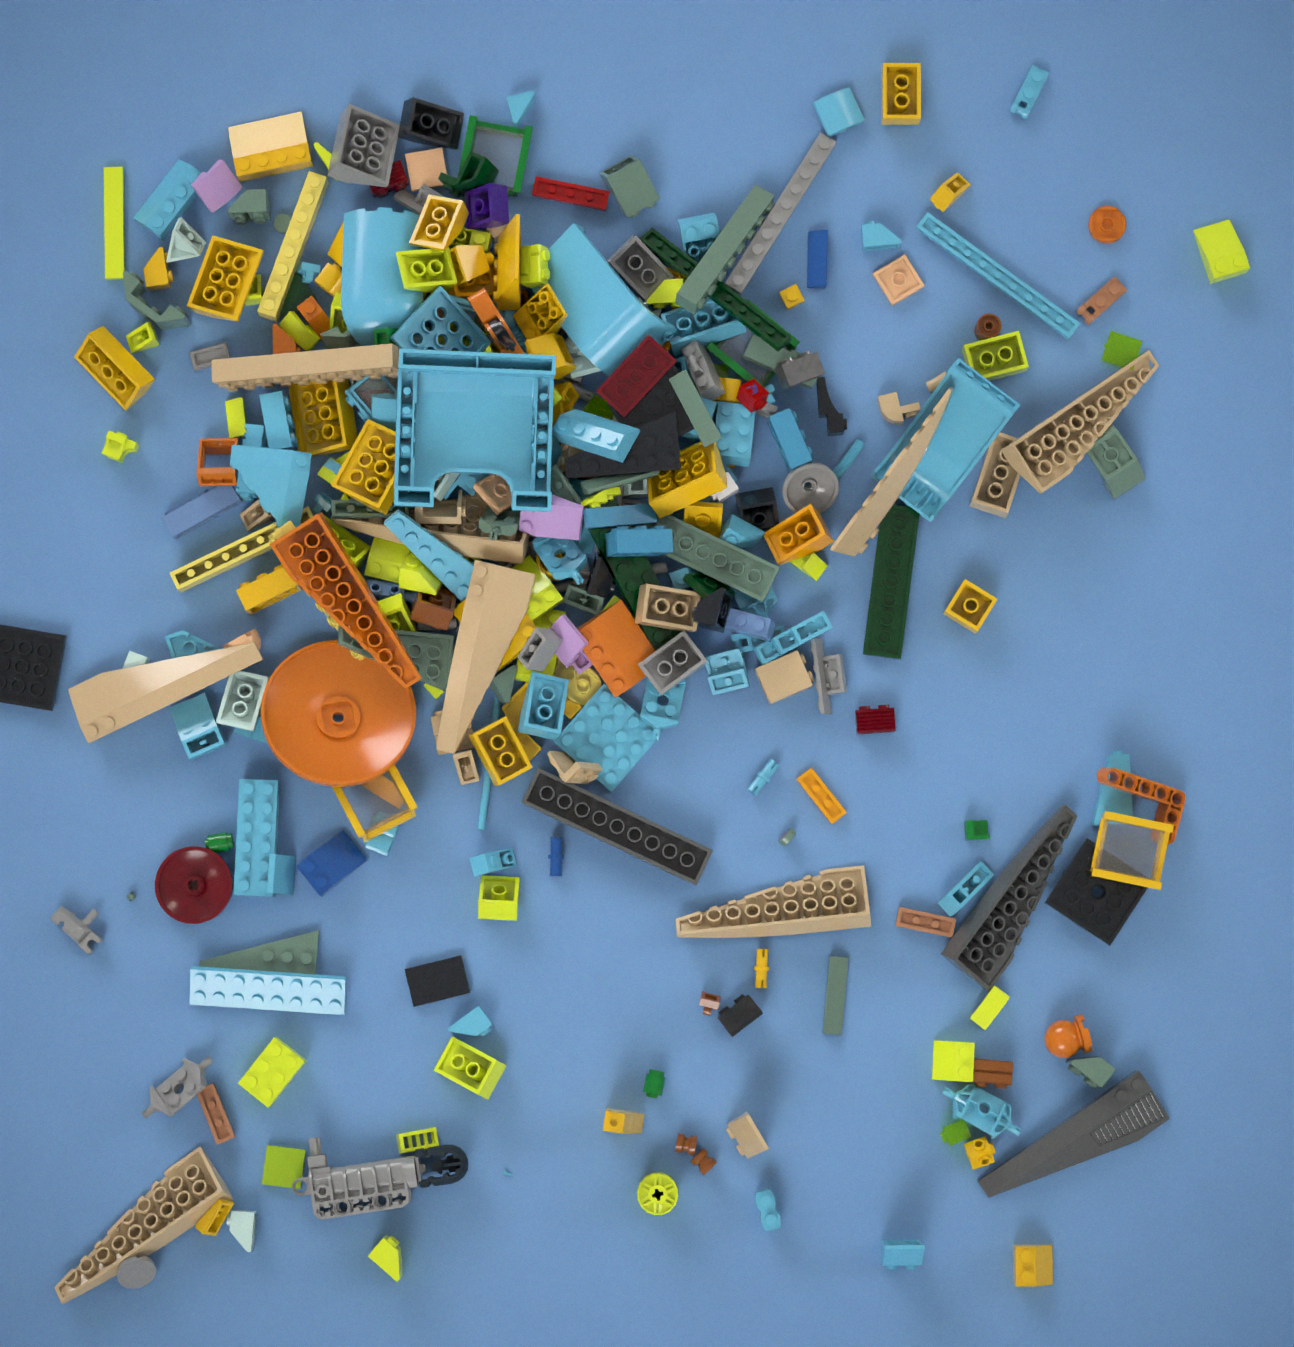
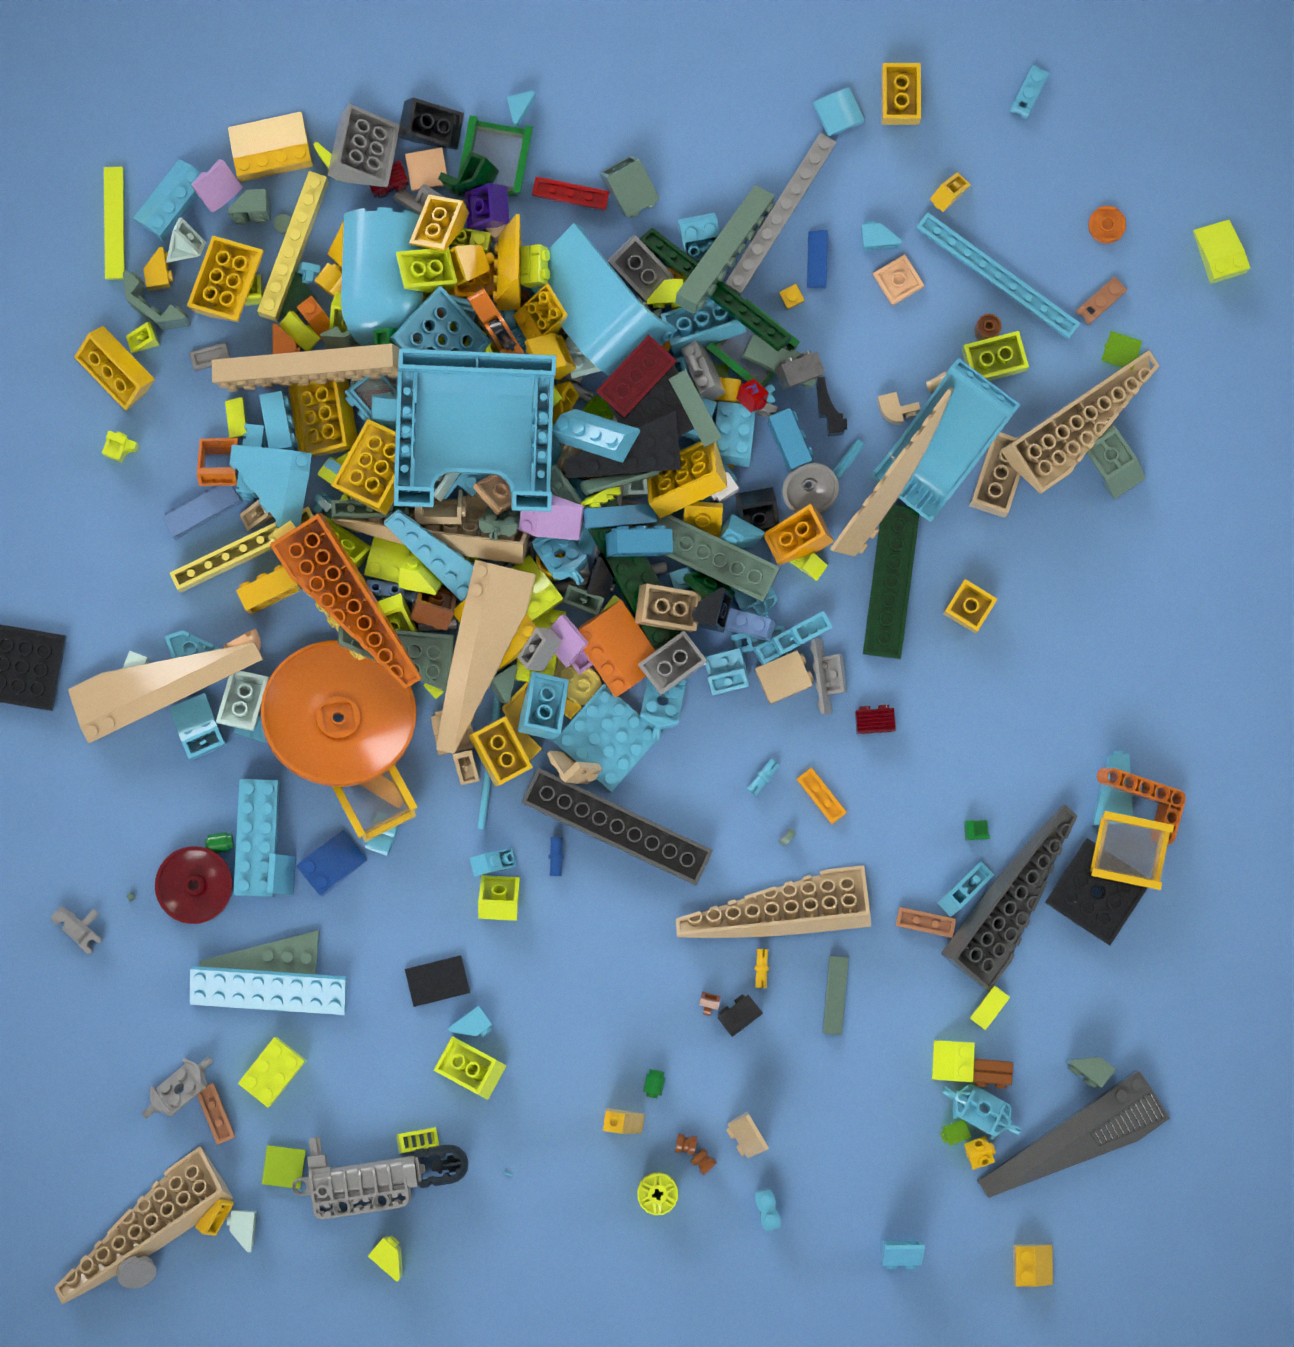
orange tile [1044,1014,1093,1058] -> none

